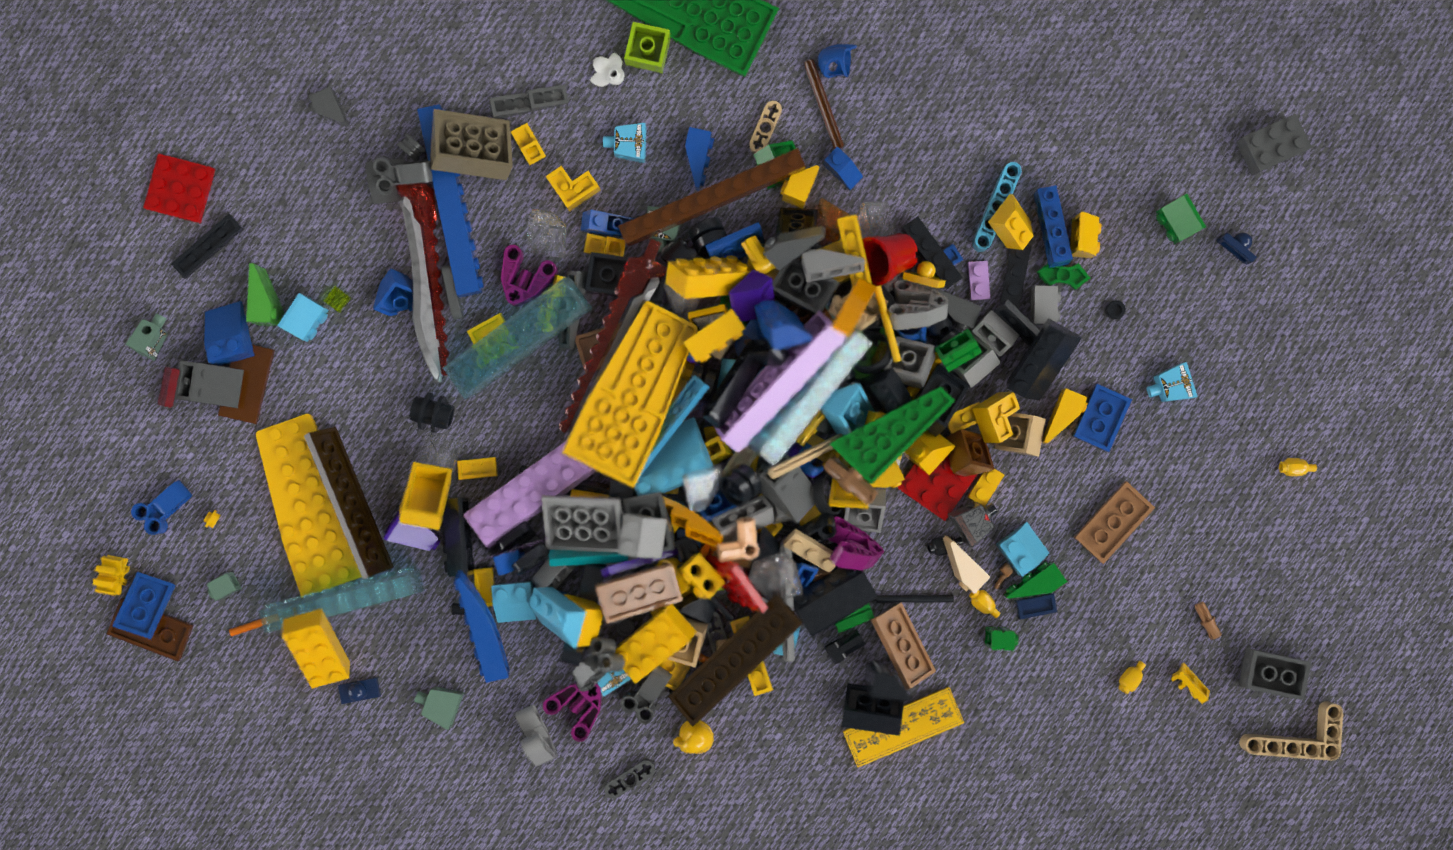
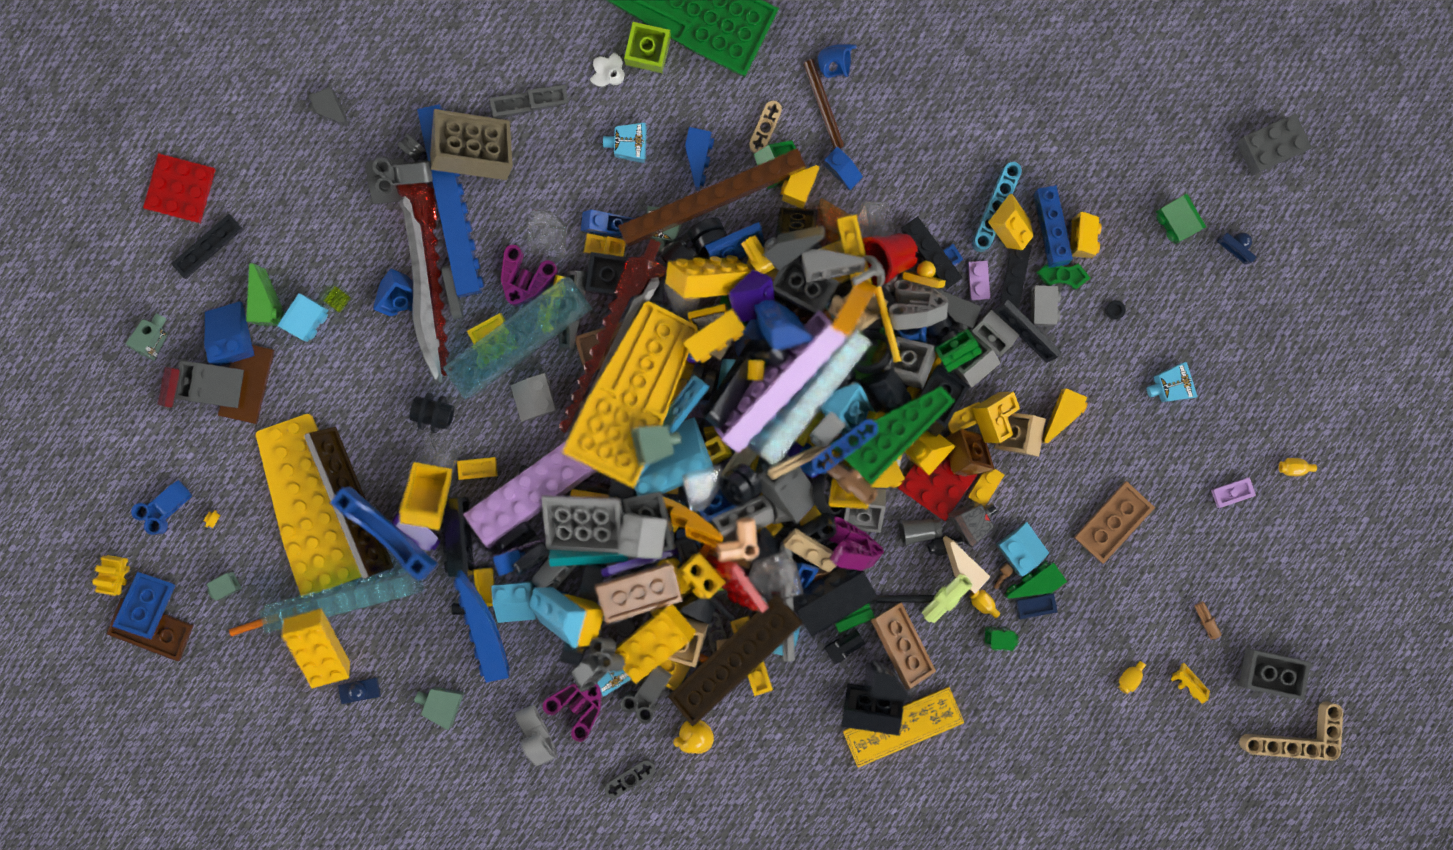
yellow slope [511,123,546,165] -> none
yellow panel [546,166,601,212] -> none
black slope [1007,318,1082,401] -> none
blue plate [1072,384,1132,452] -> none
none -> blue arch [330,487,438,581]
none -> light grey slope [510,373,558,422]
none -> sand green torso [631,426,681,466]
none -> yellow tile [747,360,764,381]
none -> light grey slope [809,412,846,448]
none -> blue beam [812,419,878,473]
none -> light grey plant [852,255,885,287]
none -> dark grey plant [899,518,942,547]
none -> yellowish green piece [922,574,972,623]
none -> lavender plate [1211,478,1256,508]

